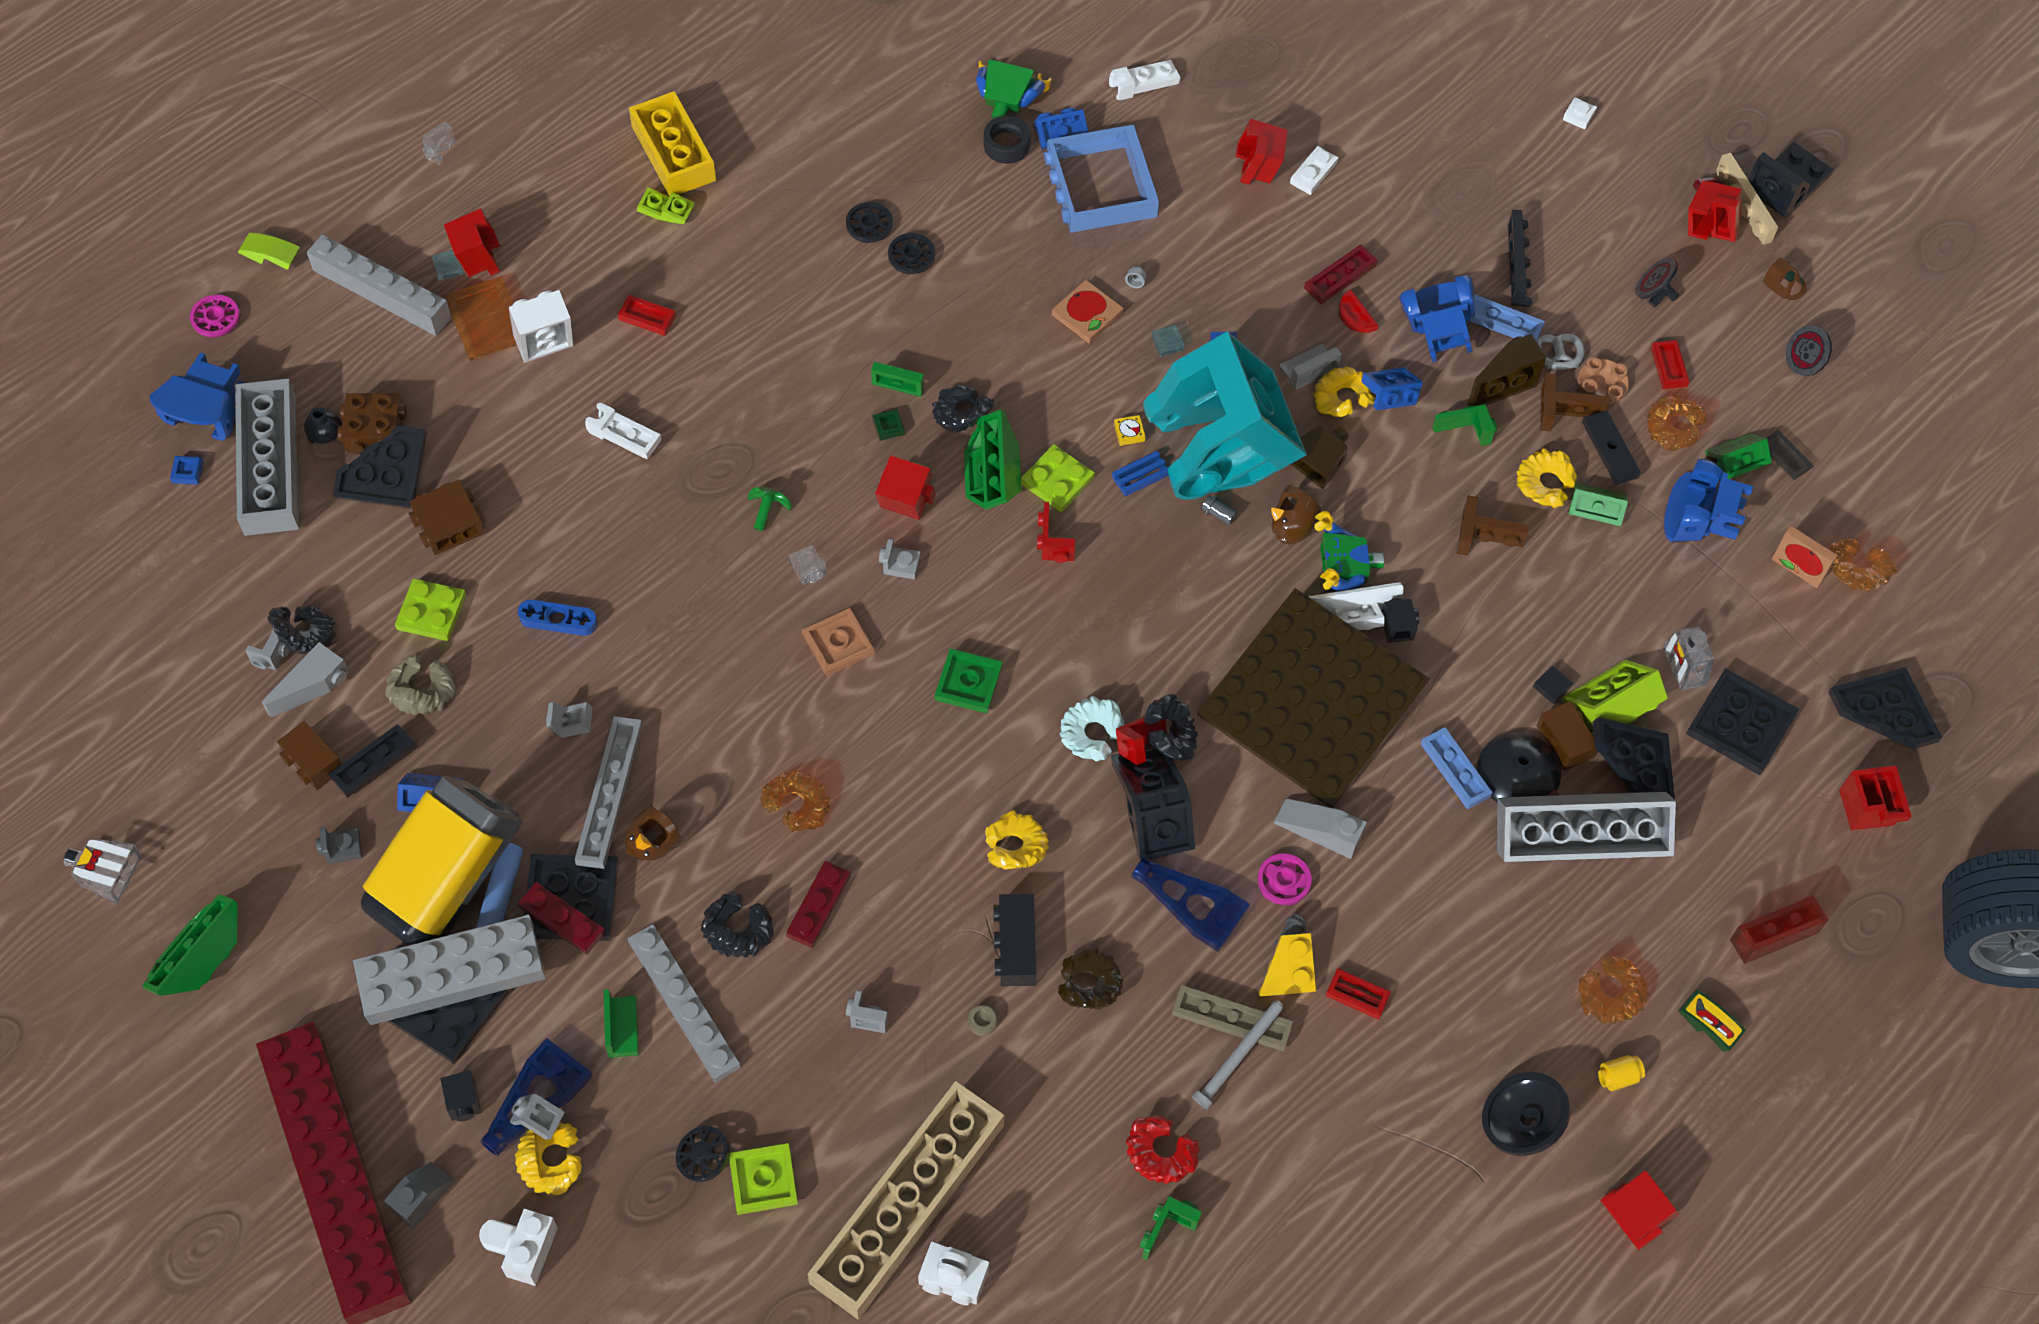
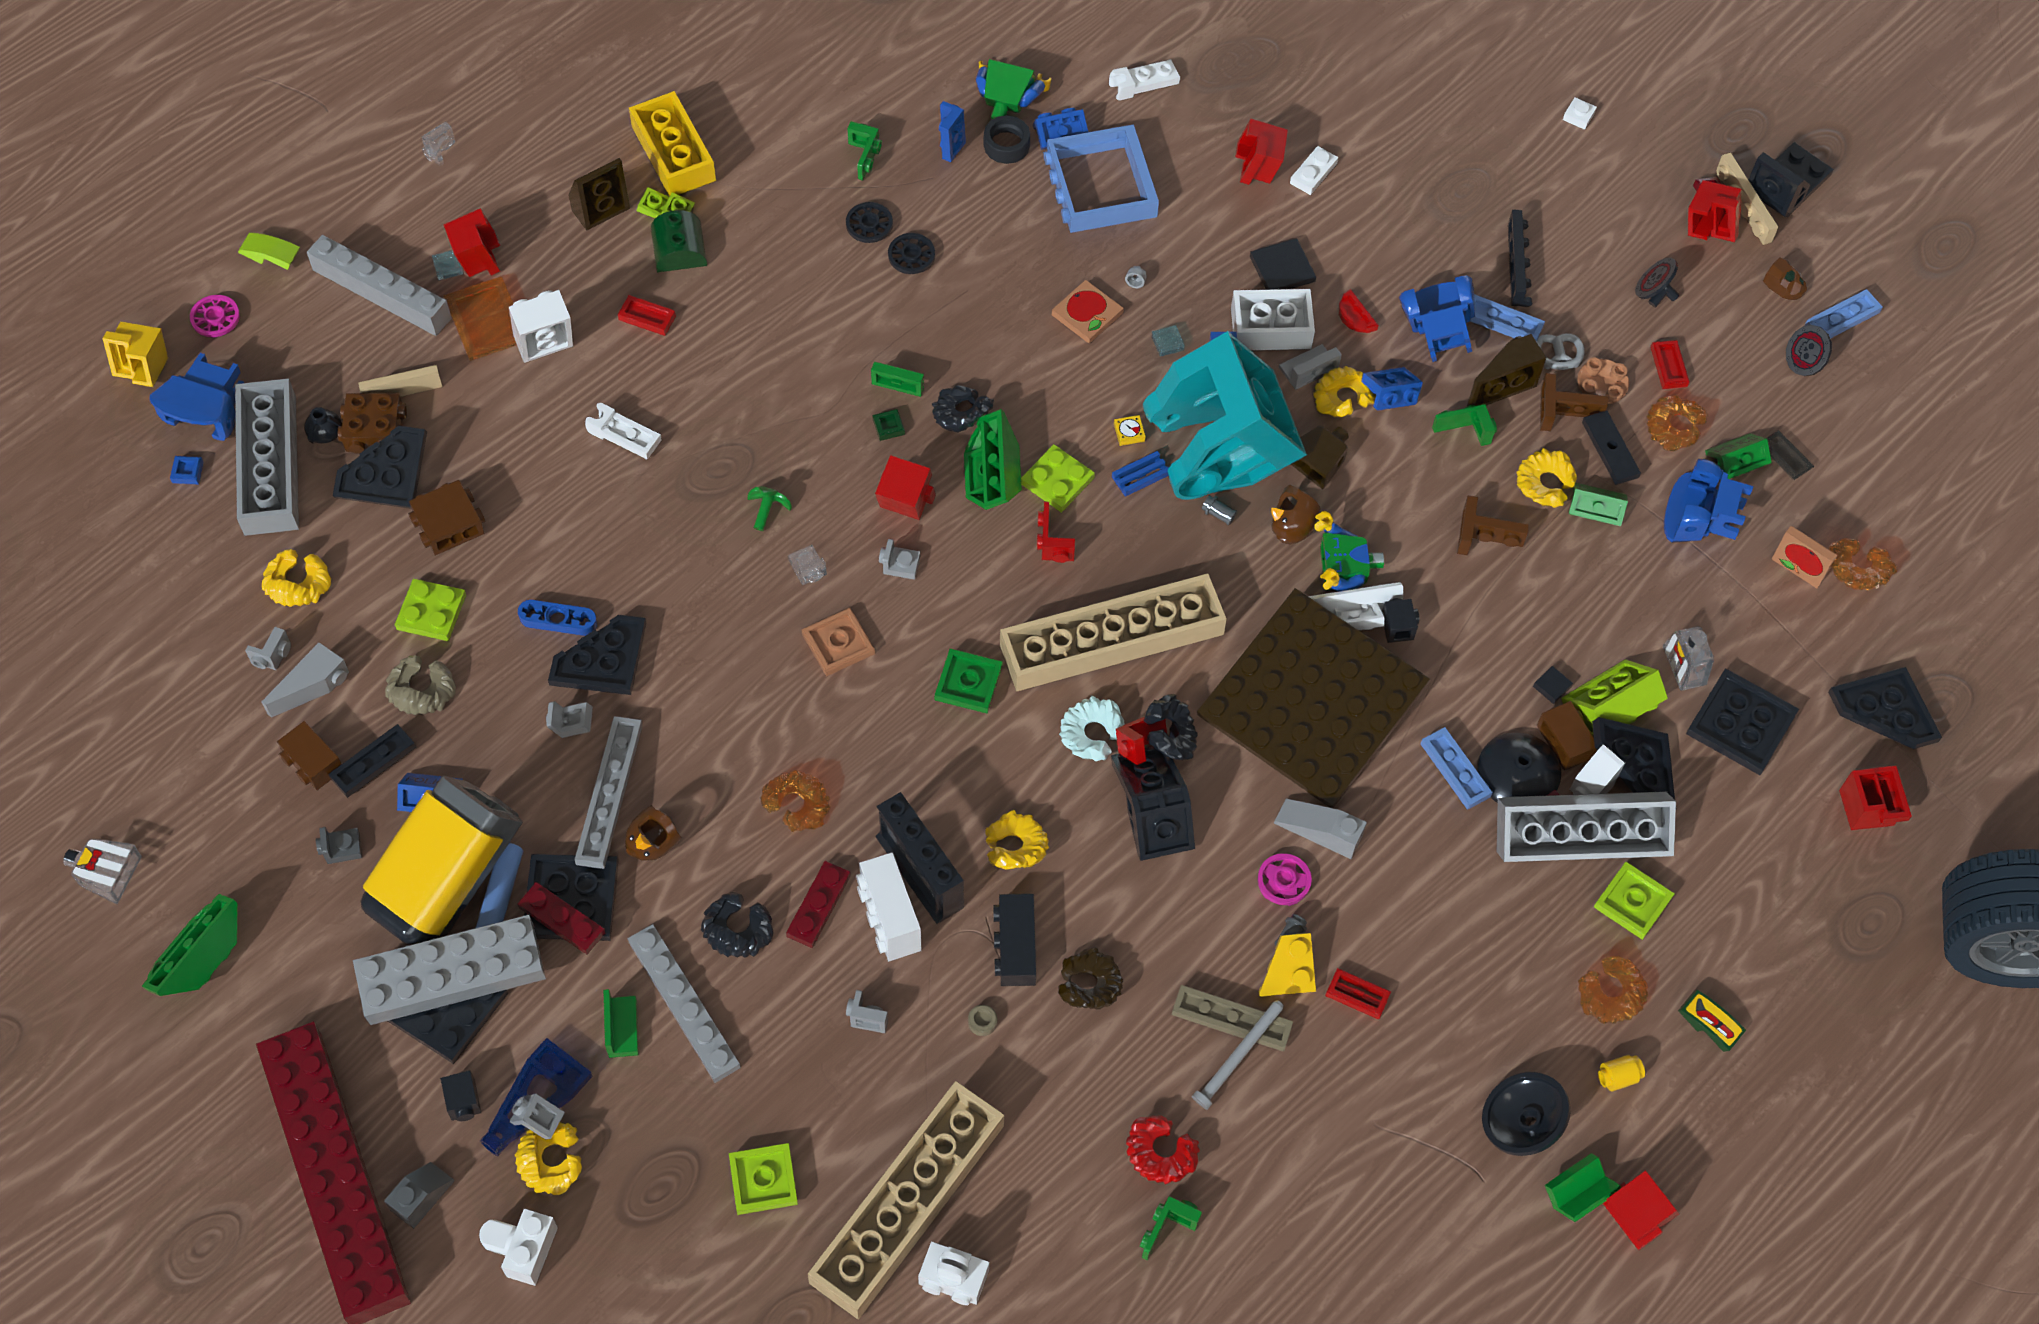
black piece [267,605,336,654] -> none
black wheel [676,1126,730,1182] -> none
clear blue plate [1131,858,1250,952] -> none
dark red plate [1304,244,1378,304] -> none
clear red brick [1730,895,1828,964] -> none
none -> yellow plate [103,321,168,387]
none -> yellow piece [262,549,331,607]
none -> tan tile [358,365,442,397]
none -> black plate [548,615,646,695]
none -> dark brown slope [568,158,630,231]
none -> dark green brick [651,210,707,273]
none -> green bracket [847,121,882,181]
none -> white brick [856,853,921,962]
none -> black window [875,792,964,924]
none -> blue bracket [939,101,966,162]
none -> tan brick [1000,574,1227,692]
none -> white brick [1231,289,1315,350]
none -> black tile [1250,238,1316,290]
none -> green panel [1545,1153,1621,1222]
none -> white slope [1570,745,1625,795]
none -> lime plate [1594,862,1675,940]
none -> medium blue plate [1804,289,1883,339]

